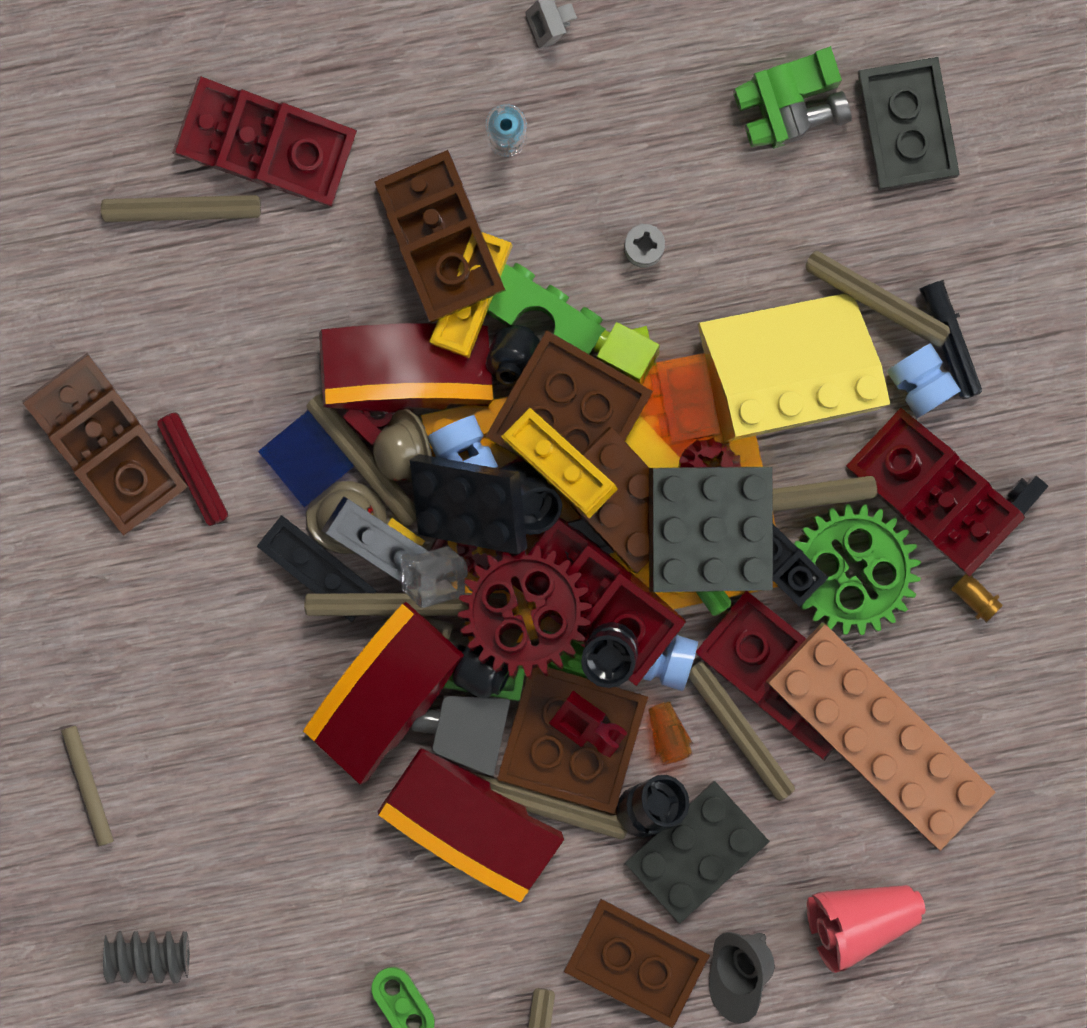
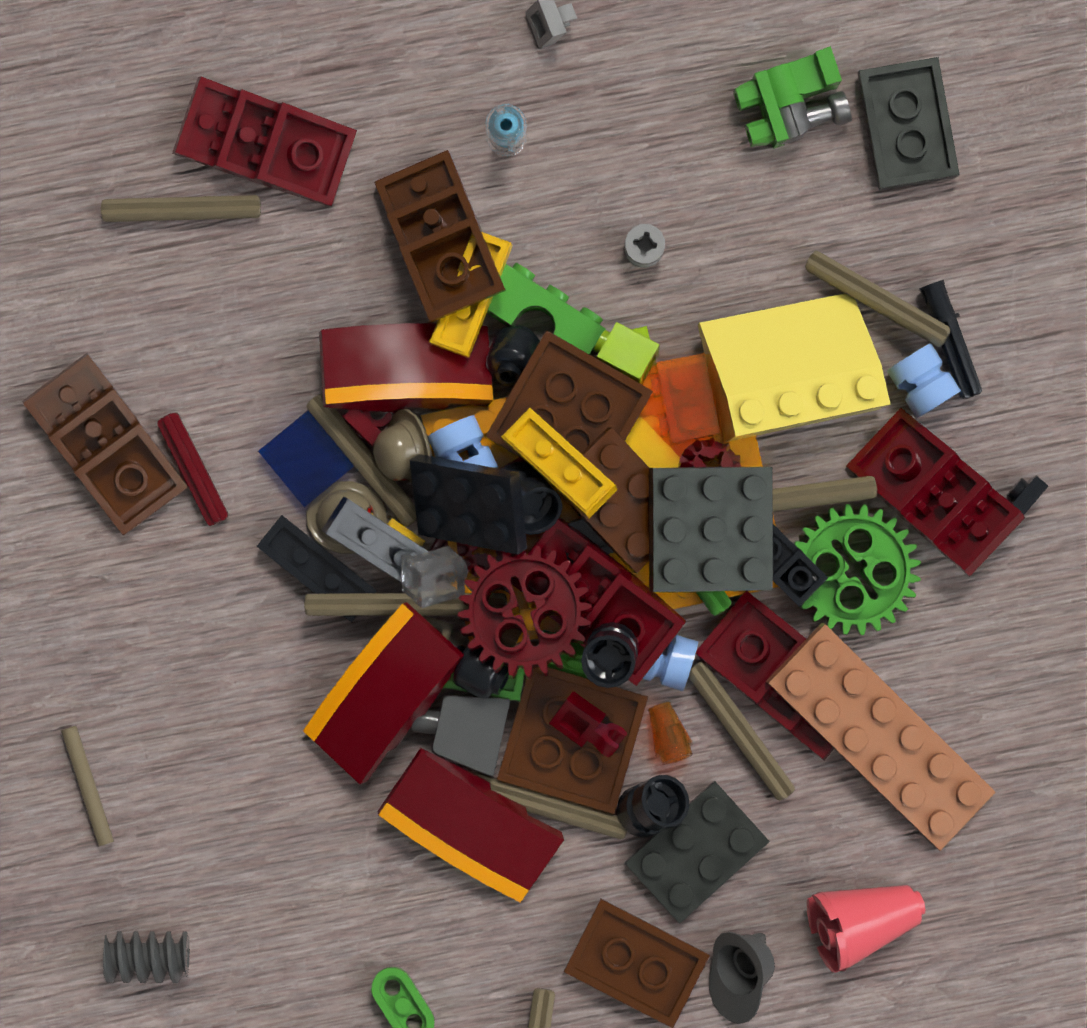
pearl gold pin [951,574,1003,623] -> none

